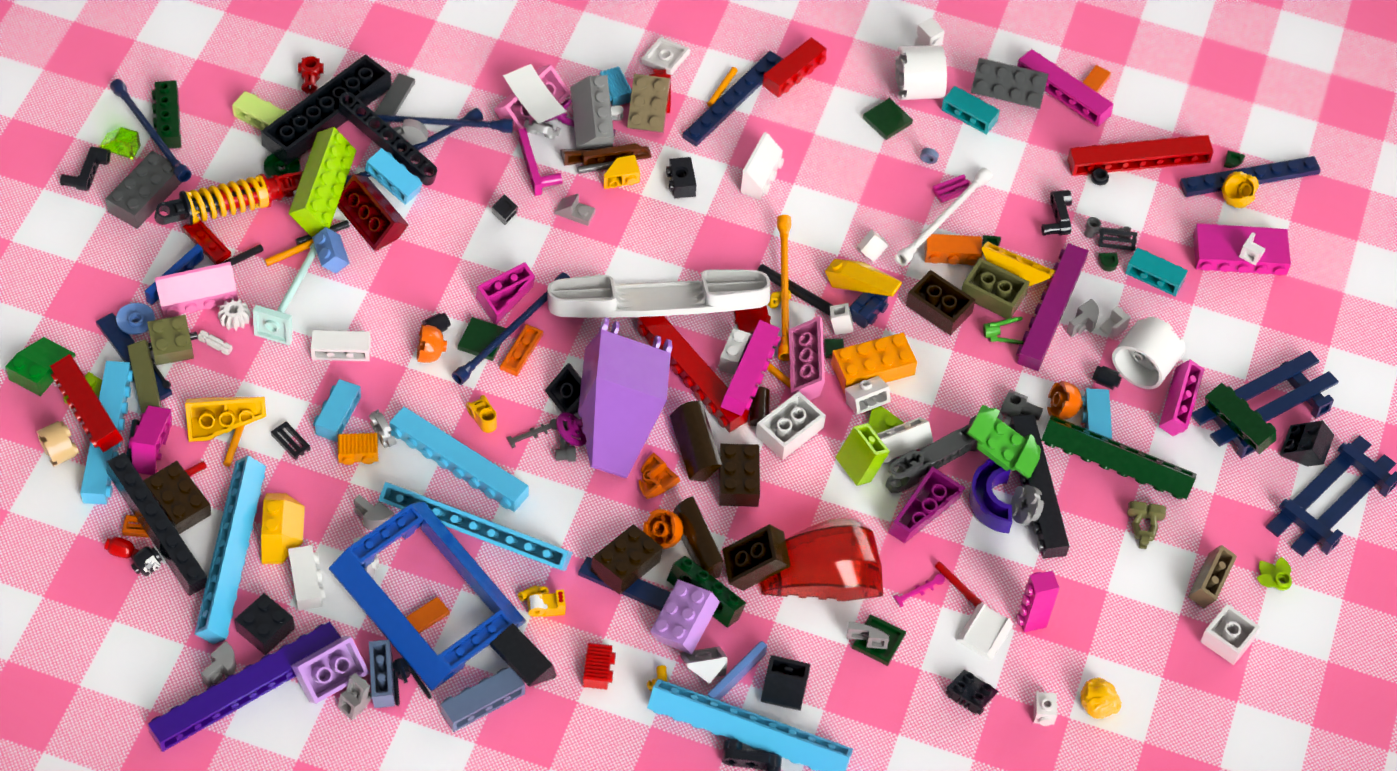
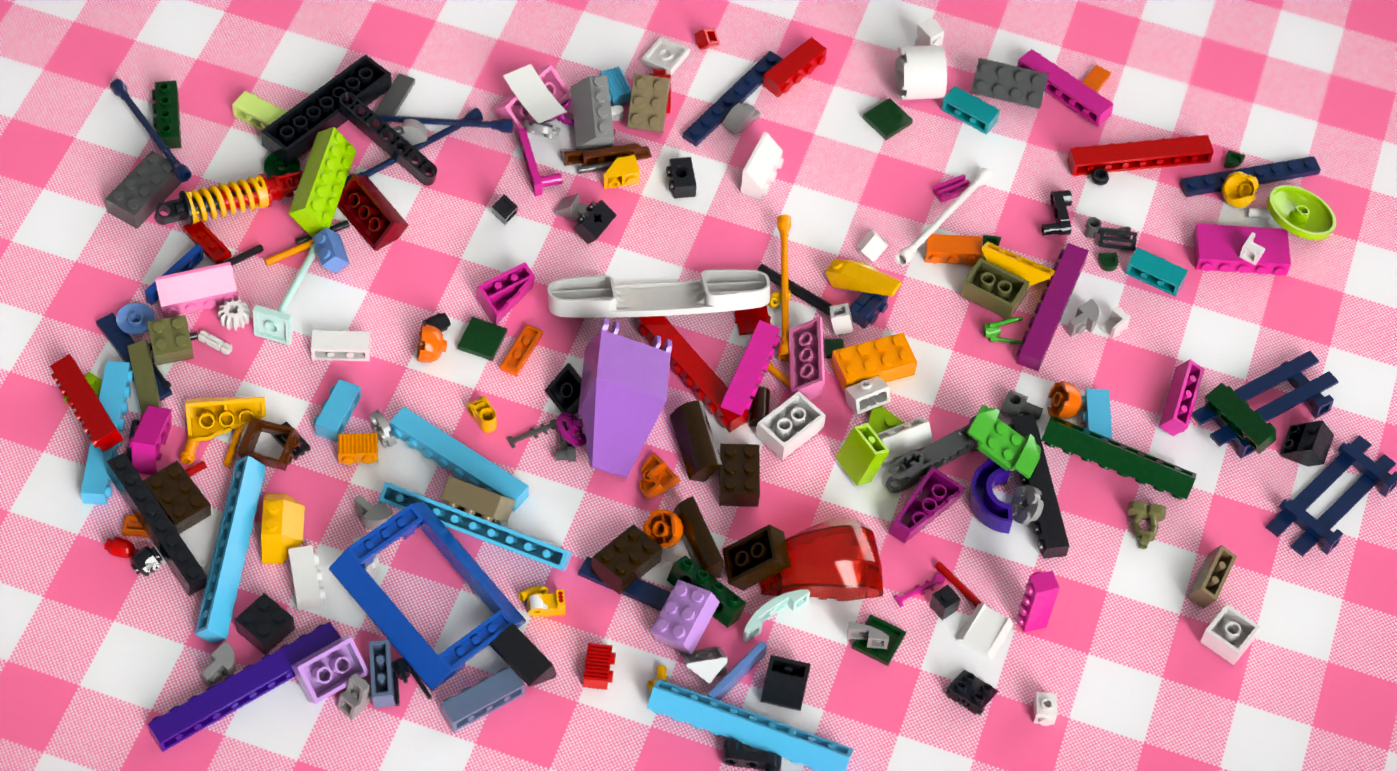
green slope [5,337,76,397] -> none
tan brick [36,421,79,467] -> none
black beam [60,146,111,191] -> none
clear neon green slope [99,127,141,159] -> none
red connector [298,56,324,94] -> none
medium azure brick [365,148,422,205] -> none
orange tile [406,596,450,634] -> none
dark blue hose [452,272,570,385] -> none
light orange bar [707,67,738,107] -> none
white brick [719,328,751,375] -> none
dark brown brick [906,270,975,336] -> none
sand blue tile [920,148,939,164] -> none
yellow hair [1080,677,1121,719] -> none
black brick [1092,366,1122,390] -> none
white brick [1112,316,1185,389] -> none
lime plate [1257,557,1292,591] -> none
none -> light orange pin [179,438,199,465]
none -> reddish brown window [237,417,300,471]
none -> dark tan brick [441,476,516,524]
none -> black brick [573,199,617,244]
none -> red slope [694,28,720,49]
none -> light grey brick [723,103,761,134]
none -> light aqua slope [743,589,810,643]
none -> black brick [930,585,961,620]
none -> white piece [1247,208,1272,218]
none -> lime dish [1266,185,1336,240]

